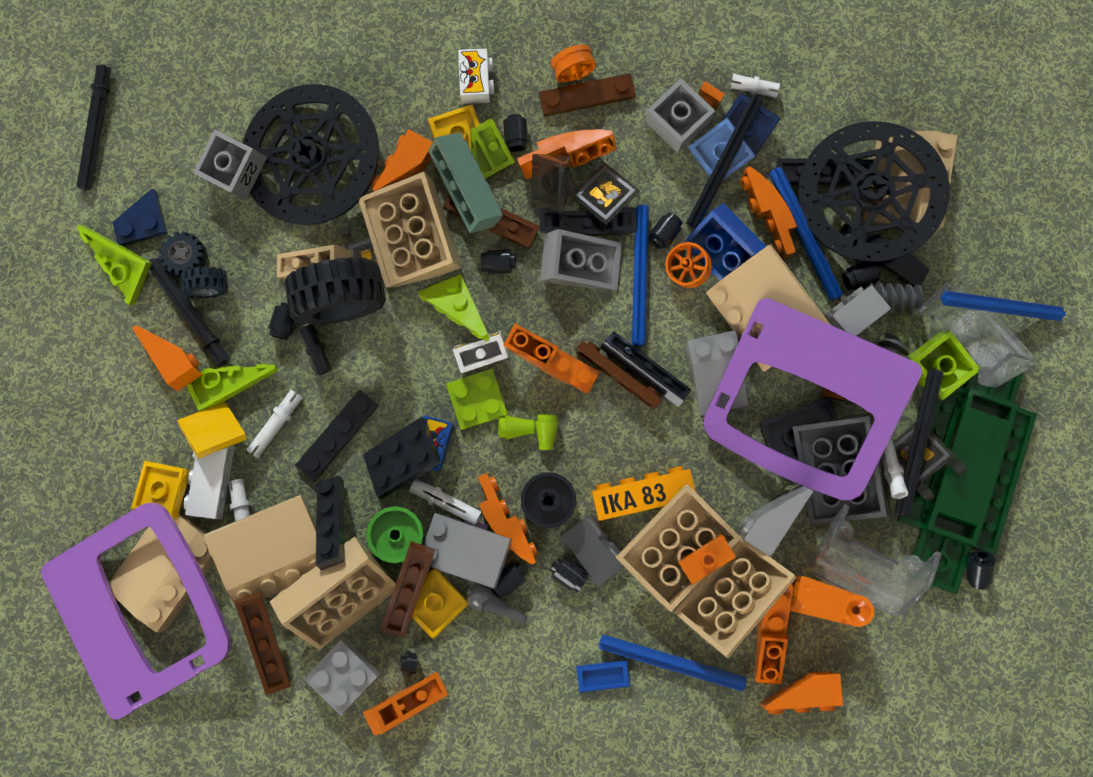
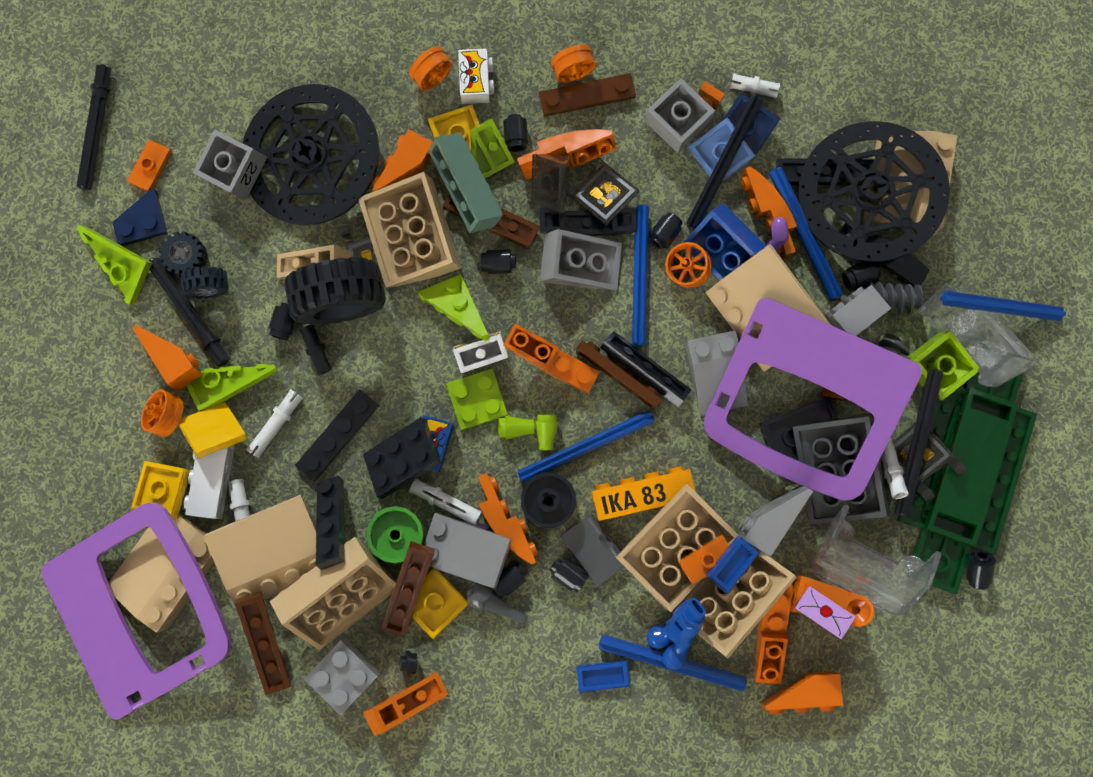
none -> orange plate [127,140,173,192]
none -> orange wheel [141,389,183,438]
none -> orange wheel [409,46,453,91]
none -> blue axle [518,411,655,483]
none -> blue piece [647,598,706,670]
none -> blue tile [706,536,759,594]
none -> medium lavender arm [765,217,789,252]
none -> lavender tile [795,586,856,639]

